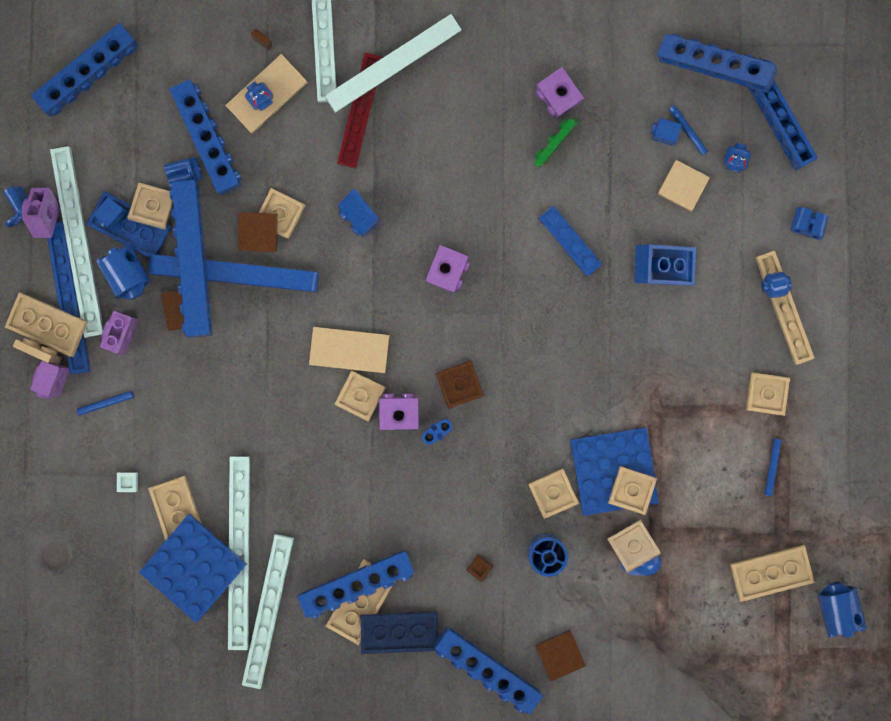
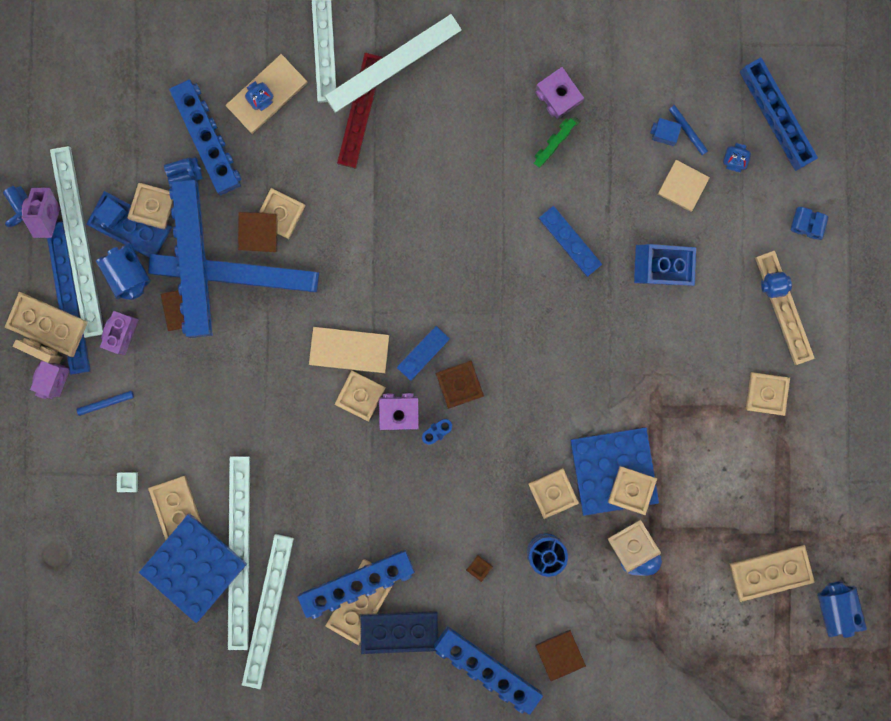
blue brick [31,23,138,117] -> none
reddish brown tile [251,29,272,50] -> none
blue slope [338,189,381,237] -> none
medium lavender brick [425,245,470,293] -> none
blue brick [657,34,777,93] -> none
blue piece [764,439,782,496] -> none
none -> blue slope [397,326,450,381]

